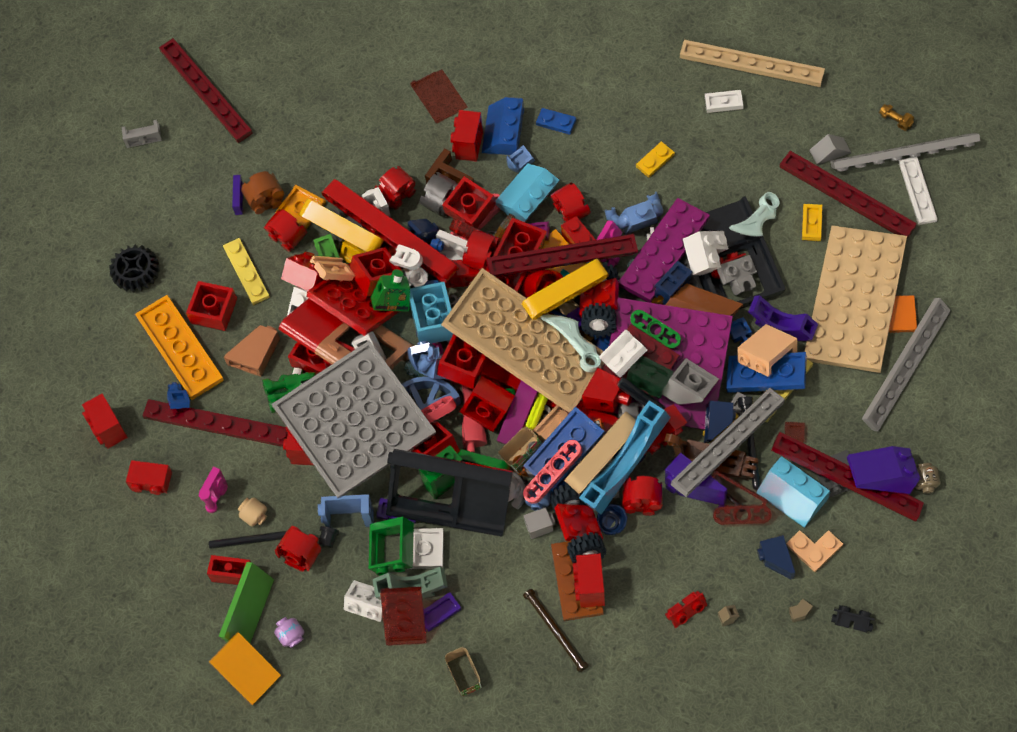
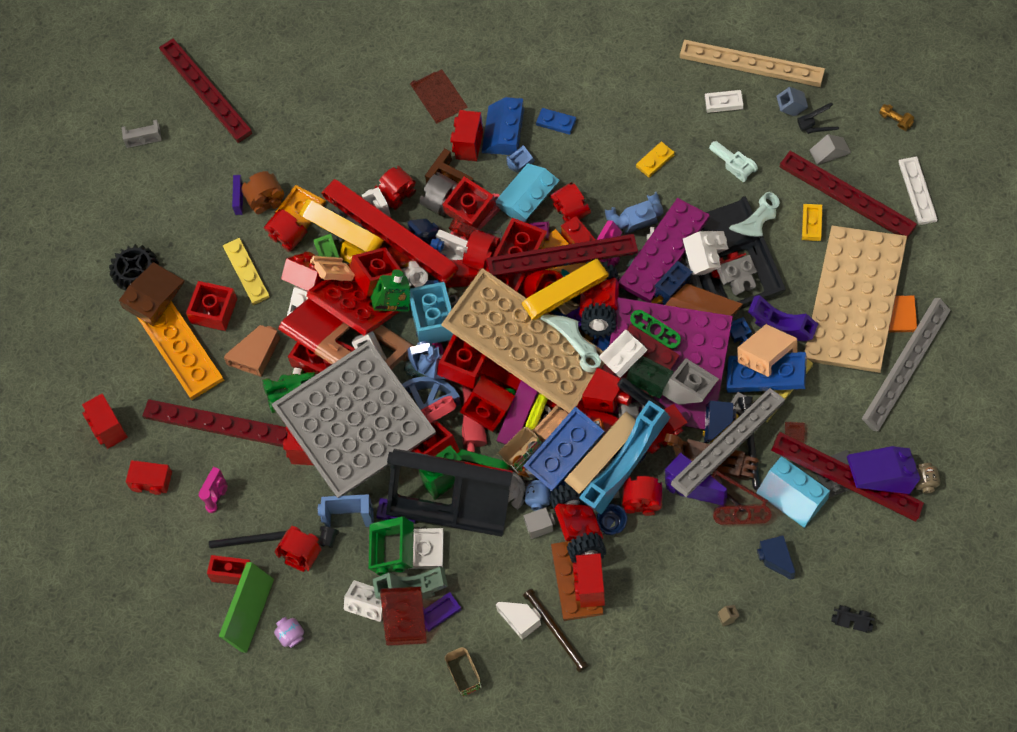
blue plate [167,382,190,409] -> none
light orange tile [209,632,281,705] -> none
tan head [238,497,268,527] -> none
white plate [389,244,423,270] -> none
clear orange tile [494,214,515,243] -> none
coral beam [523,440,583,504] -> none
red hinge [665,591,707,628] -> none
light nougat plate [786,530,843,572] -> none
dark tan piece [789,599,813,622] -> none
light grey plate [830,133,980,171] -> none
none -> reddish brown slope [119,262,185,327]
none -> white slope [496,602,541,640]
none -> light aqua connector [709,141,758,182]
none -> sand blue brick [776,87,808,116]
none -> black plant [797,103,839,134]

